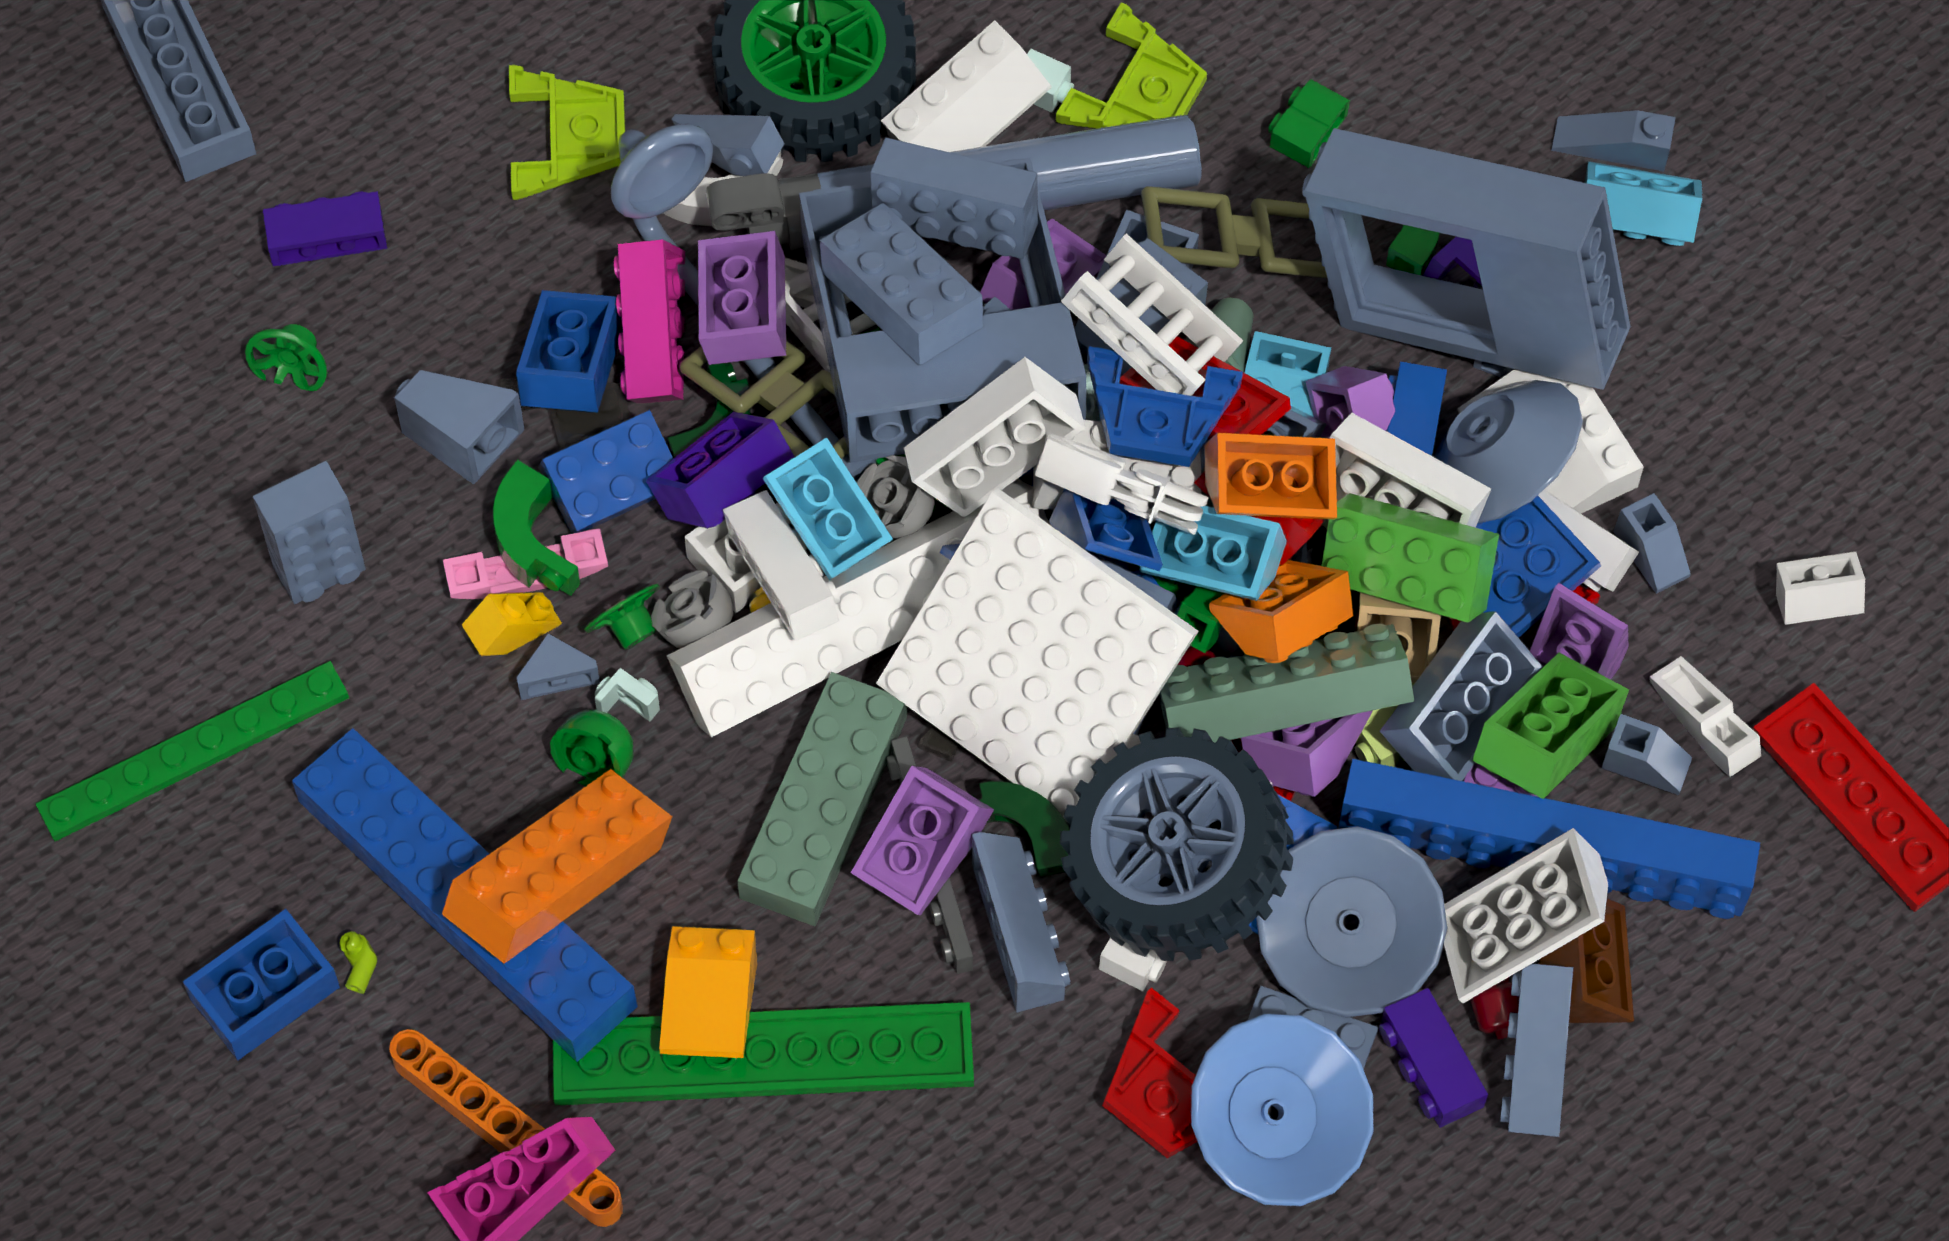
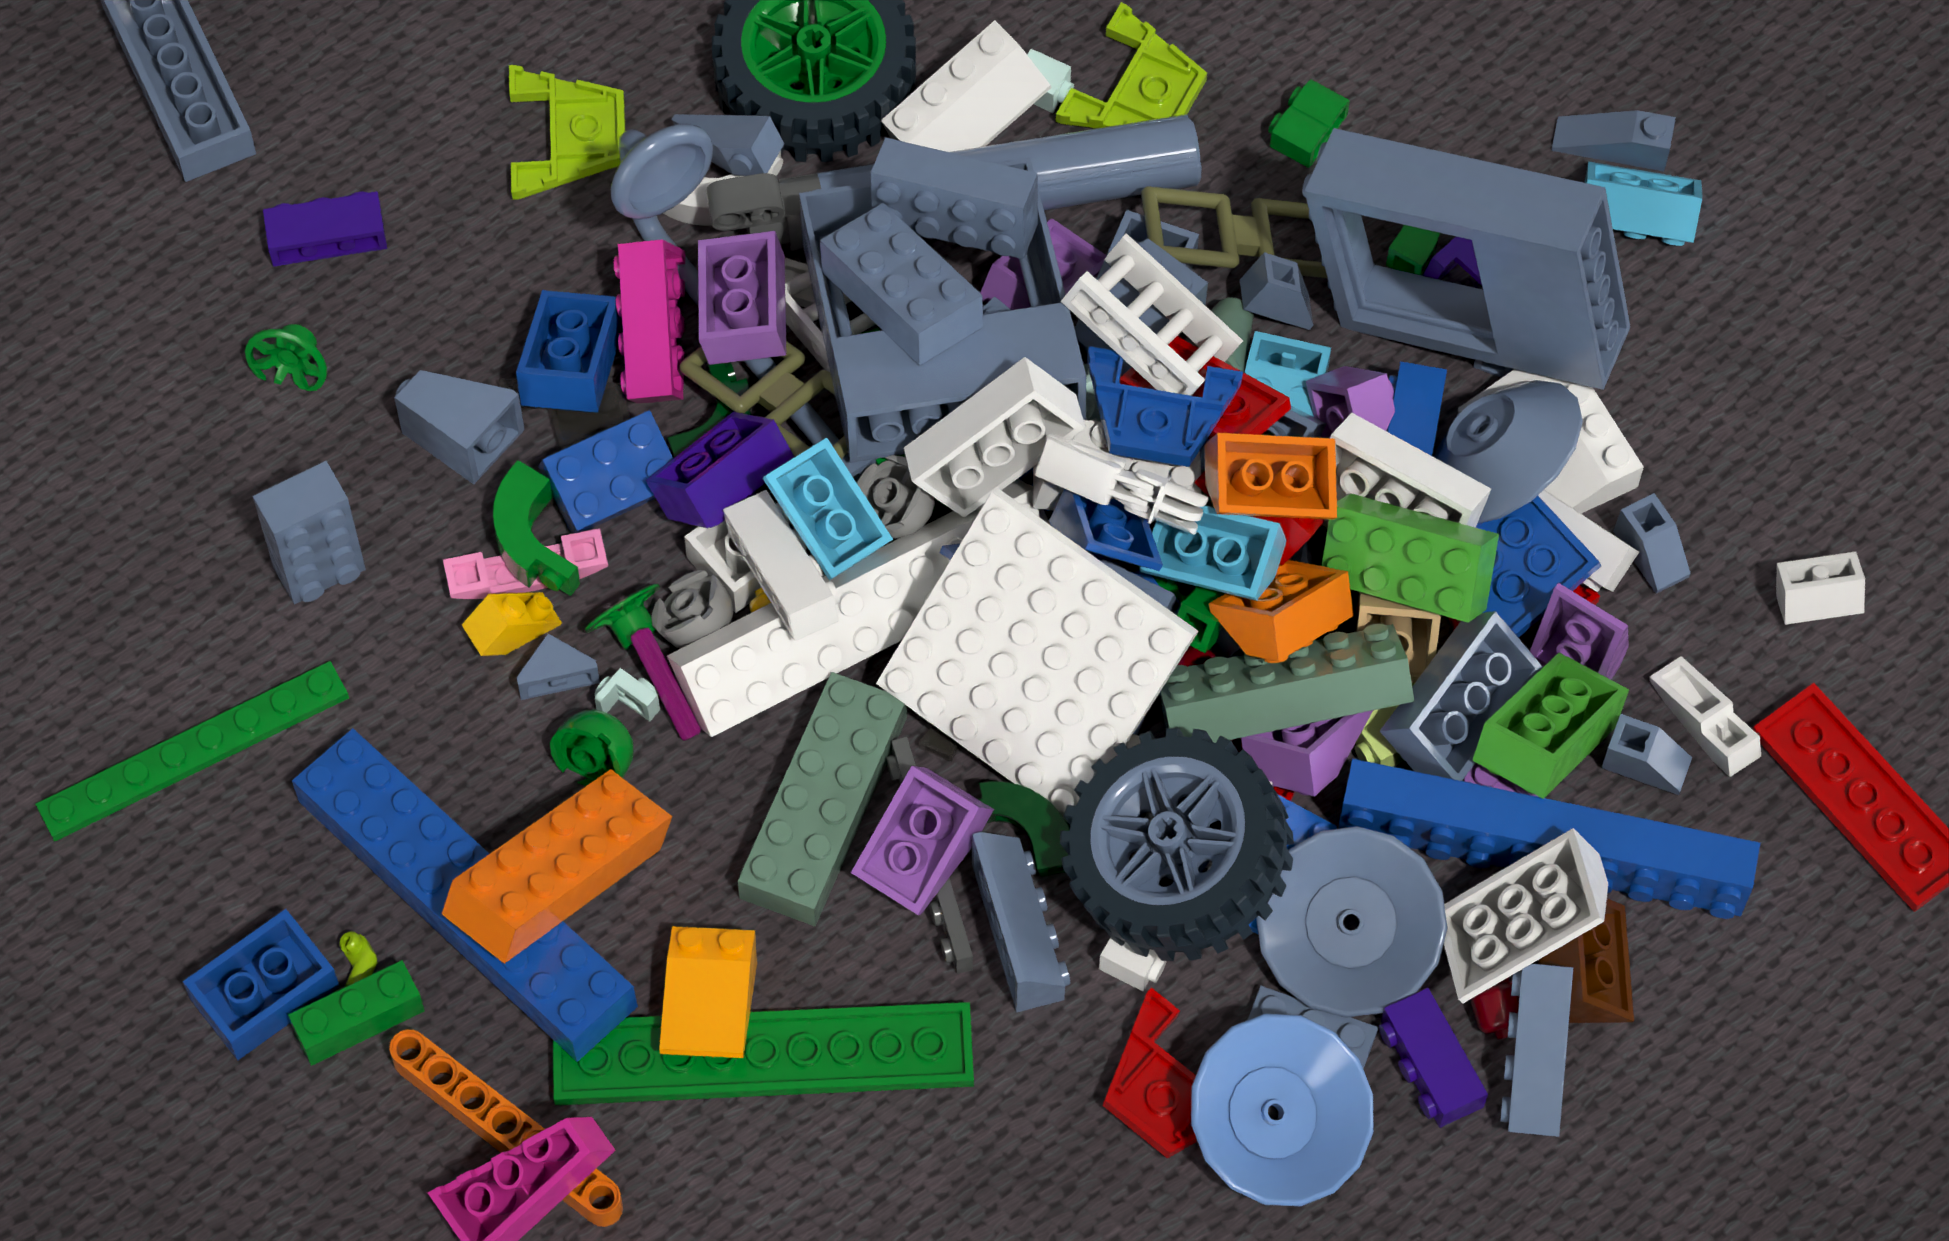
none -> green brick [288,960,425,1066]
none -> magenta axle [631,627,701,741]
none -> sand blue slope [1240,252,1313,330]

